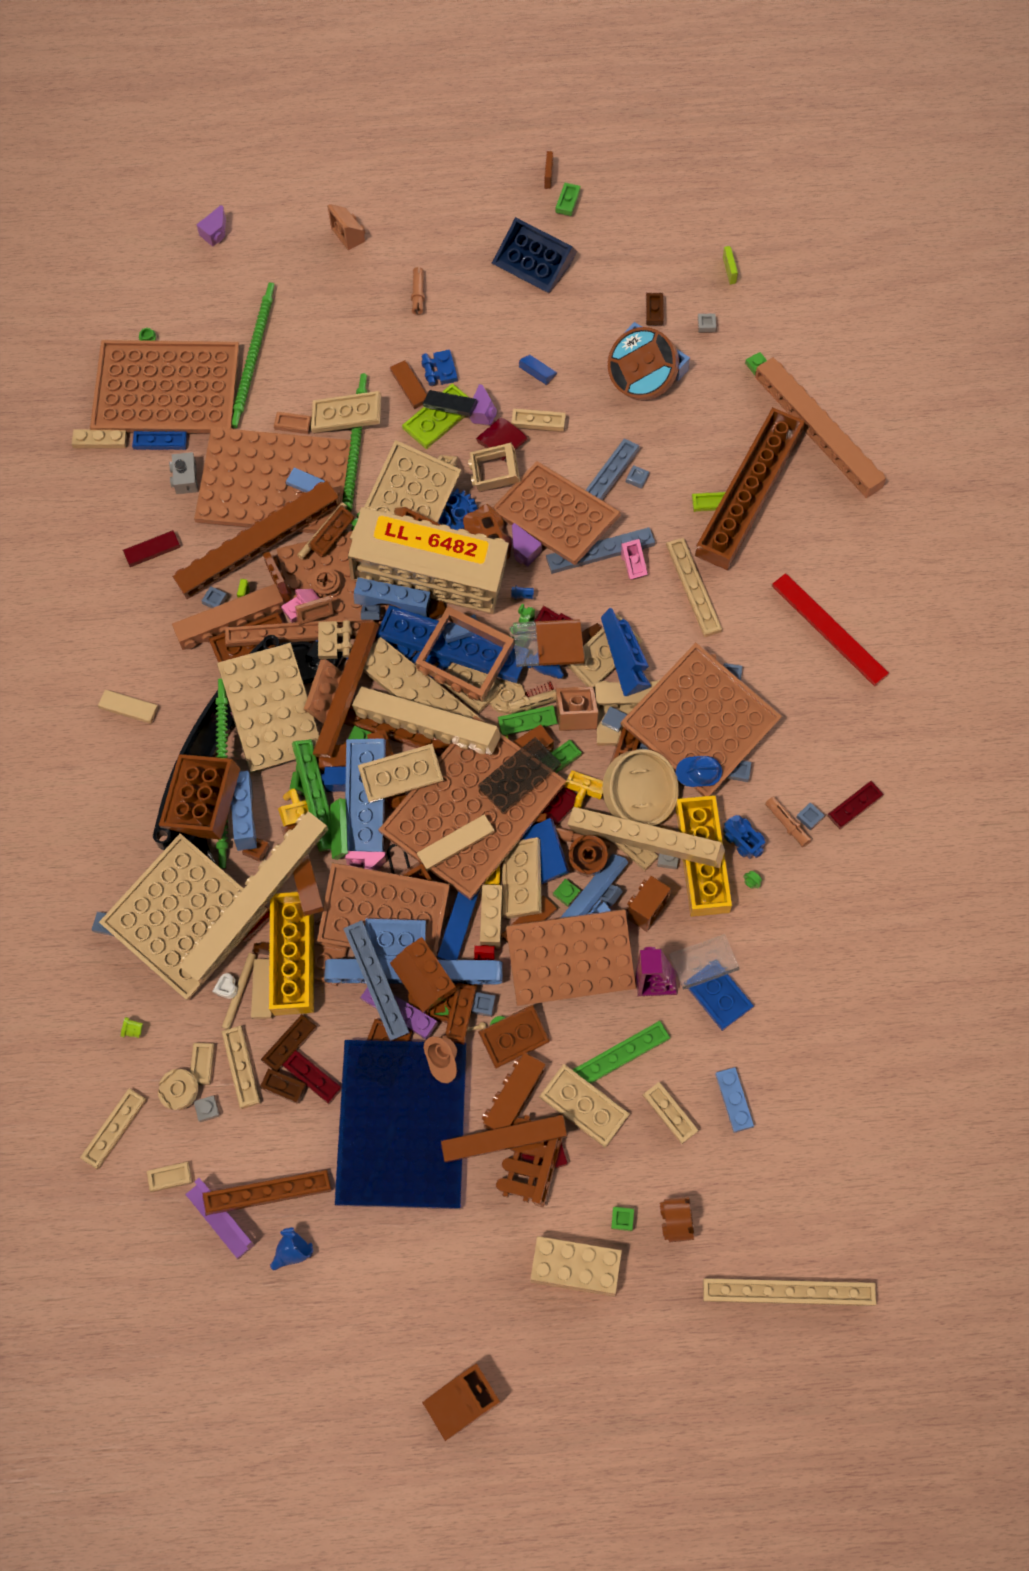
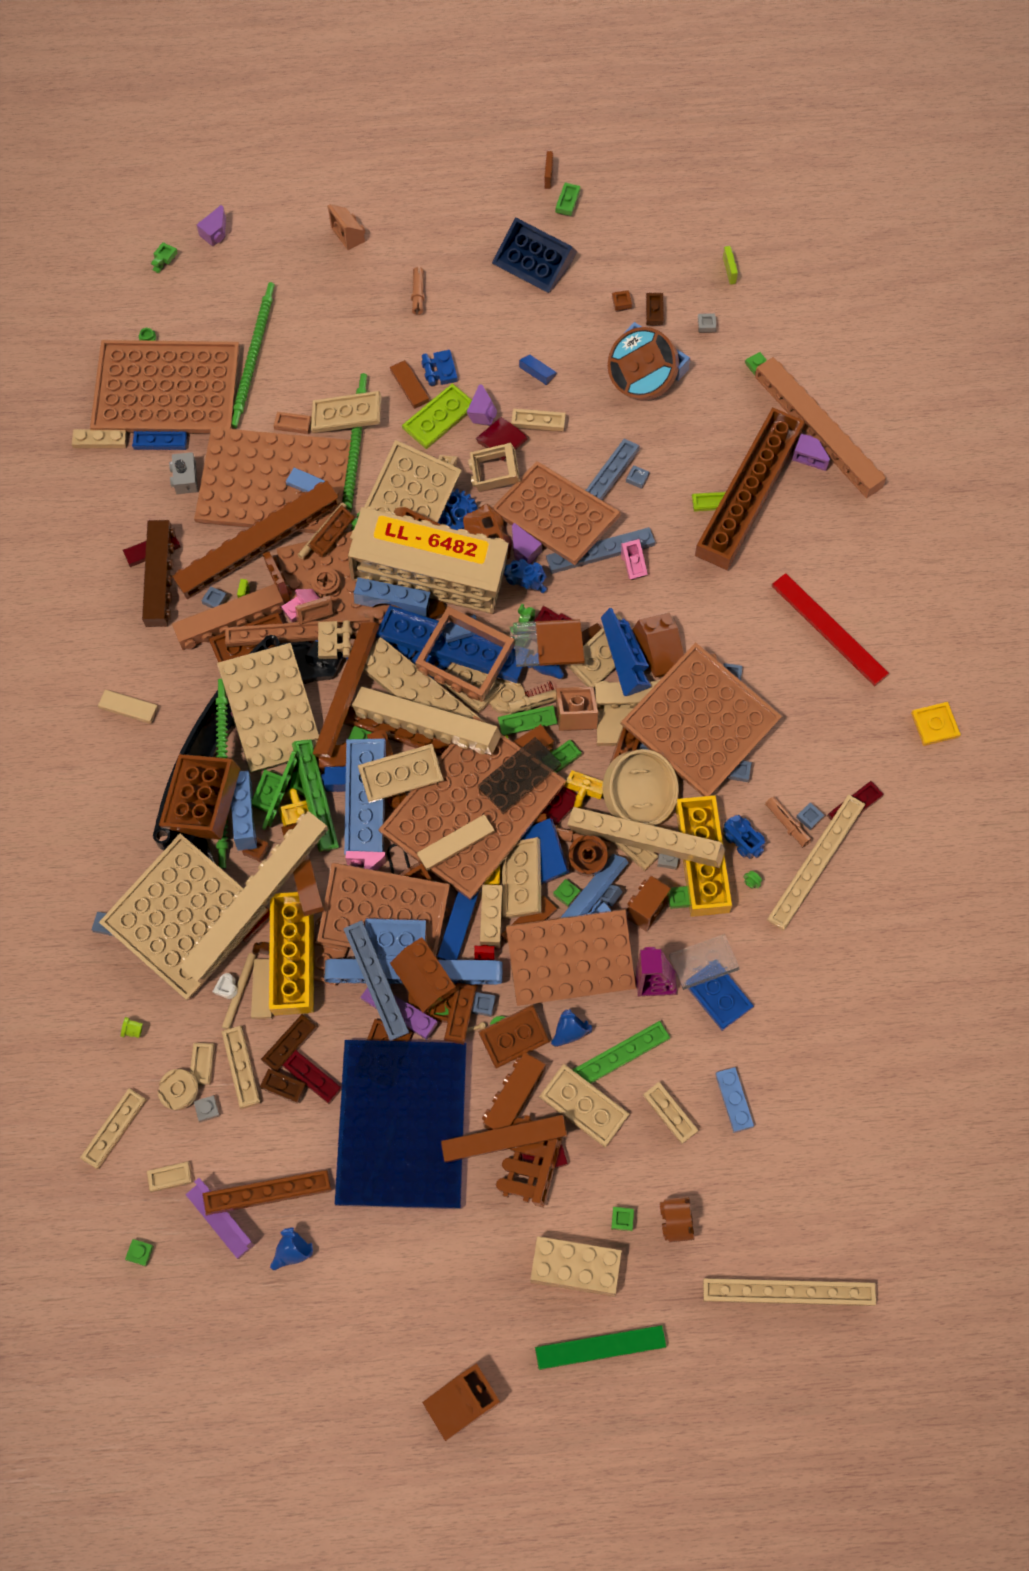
nougat plate [304,659,343,724] -> none
bright green tile [330,798,348,860] -> none
sand blue tile [361,605,381,620] -> none
black tile [423,390,478,417] -> none
nougat piece [424,1035,457,1083] -> none
blue pin [511,585,534,600] -> none
sand blue tile [601,706,627,732] -> none
tan tile [666,538,722,637] -> none
blue piece [676,756,722,787] -> none
none -> bright green plate [125,1239,154,1267]
none -> reddish brown brick [142,520,175,627]
none -> bright green plate [151,242,178,273]
none -> bright green bracket [252,751,297,830]
none -> blue brick [504,559,547,593]
none -> green tile [535,1325,666,1370]
none -> blue hat [551,1009,592,1047]
none -> dark orange plate [612,290,632,311]
none -> dark orange slope [632,613,684,678]
none -> bright green plate [669,886,690,909]
none -> tan tile [767,794,865,931]
none -> medium lavender slope [792,434,830,471]
none -> yellow tile [911,702,961,746]

